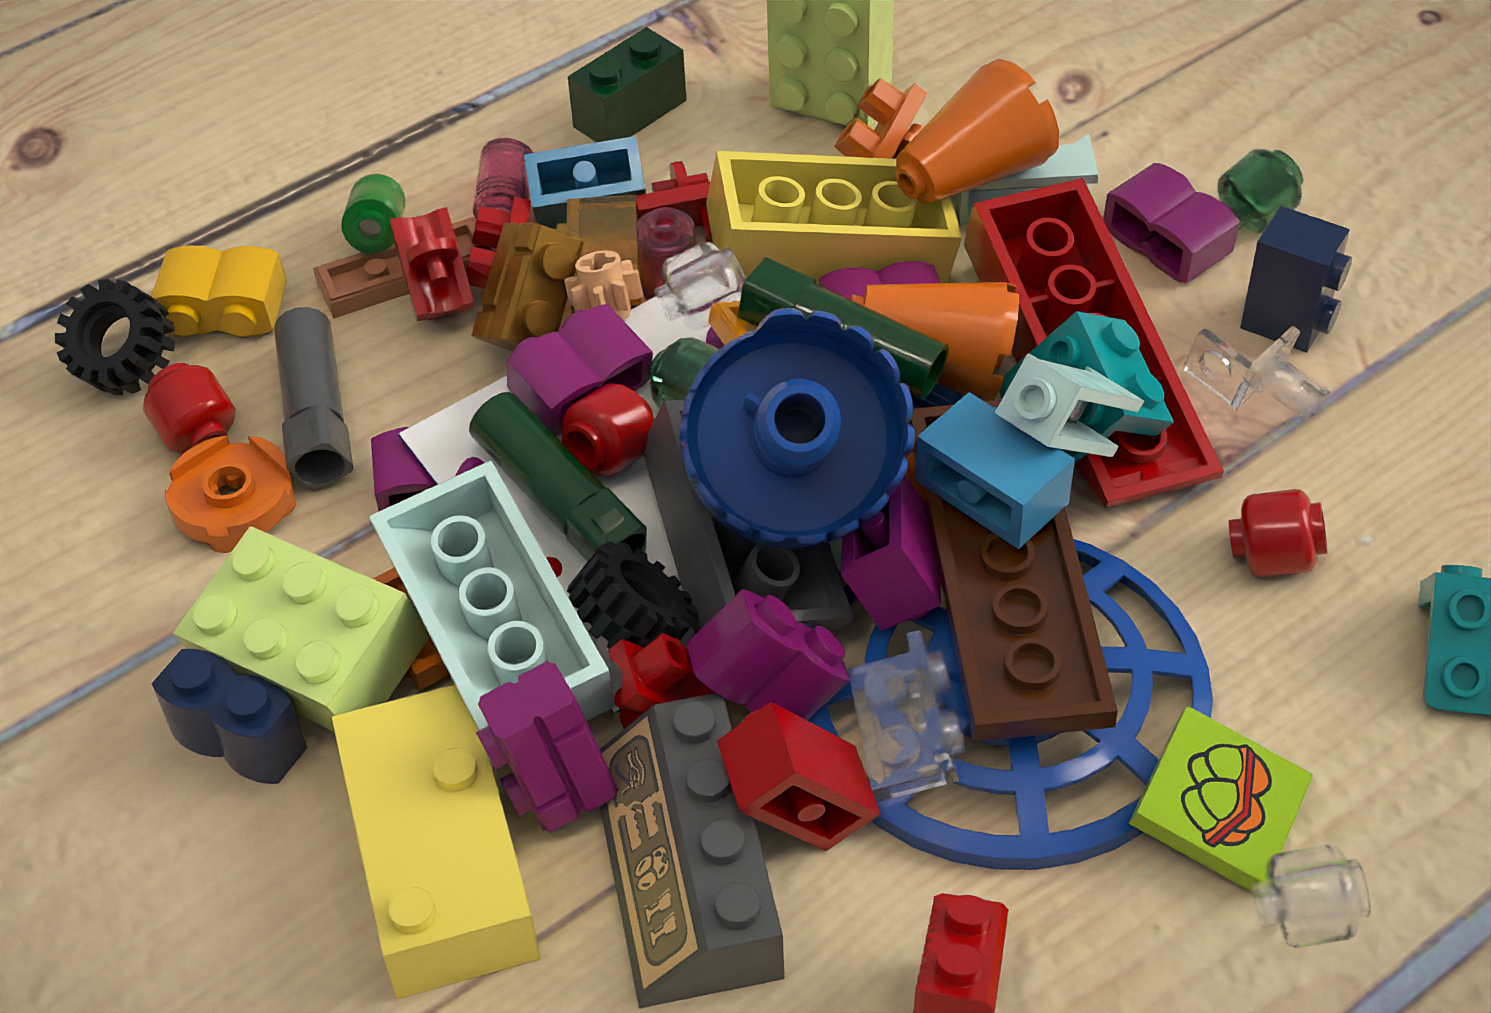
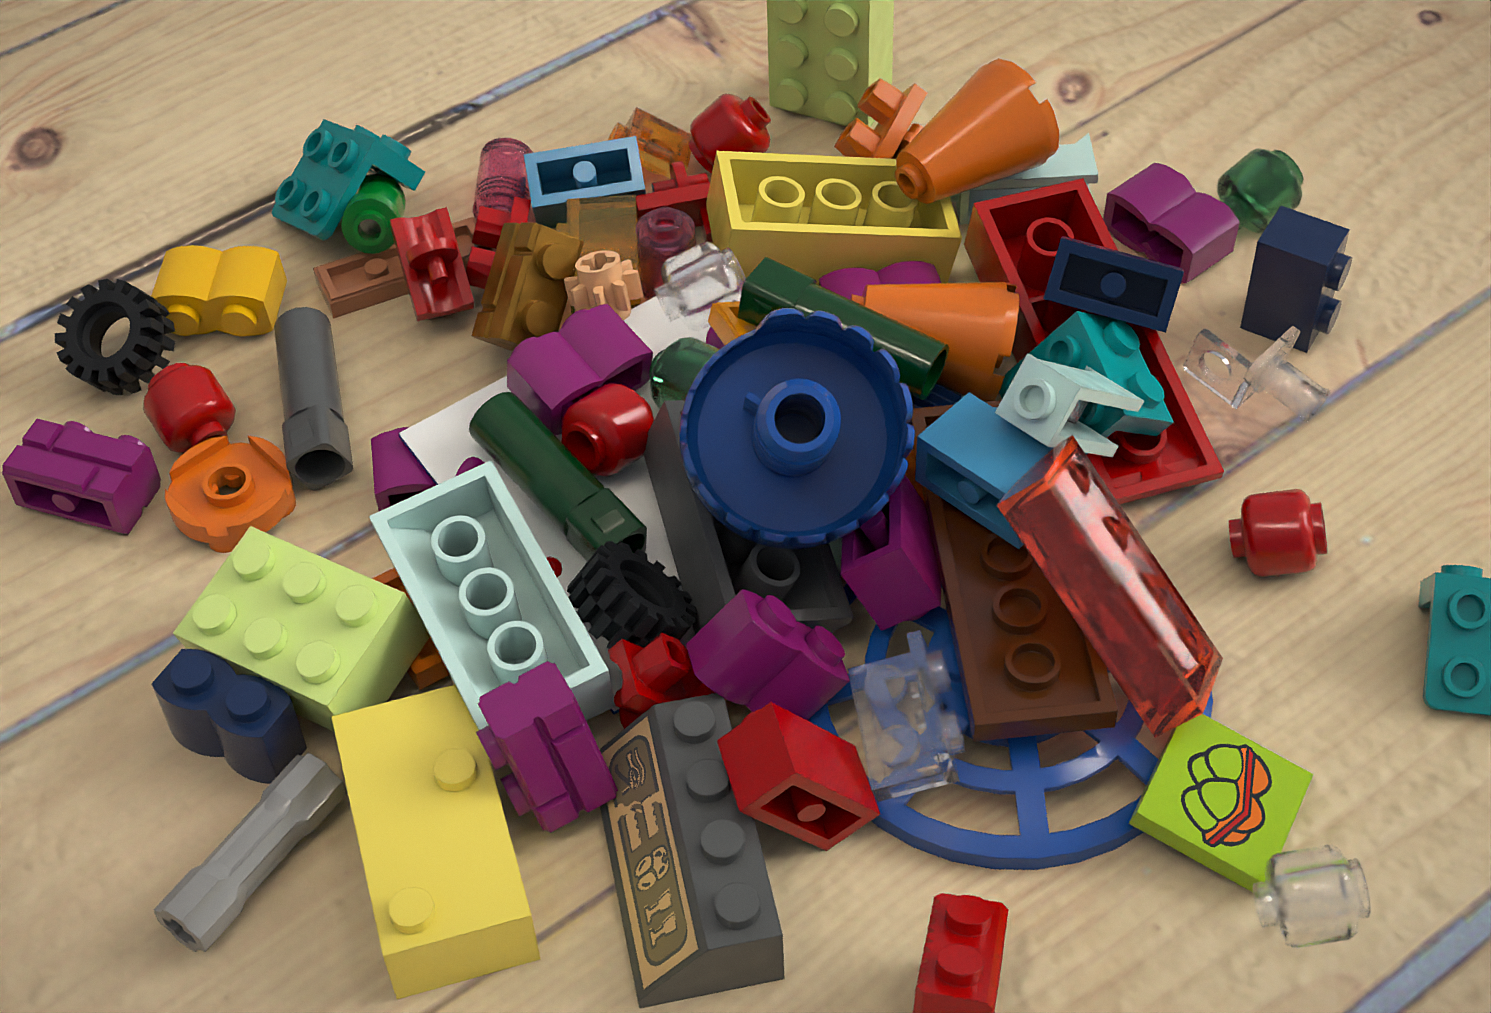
dark green brick [567,27,687,142] -> none
none -> magenta brick [2,419,161,534]
none -> light grey axle [154,753,347,952]
none -> teal bracket [272,119,425,241]
none -> clear orange bracket [607,107,692,179]
none -> red head [688,94,771,174]
none -> clear red slope [997,435,1223,738]
none -> dark blue brick [1043,236,1184,333]

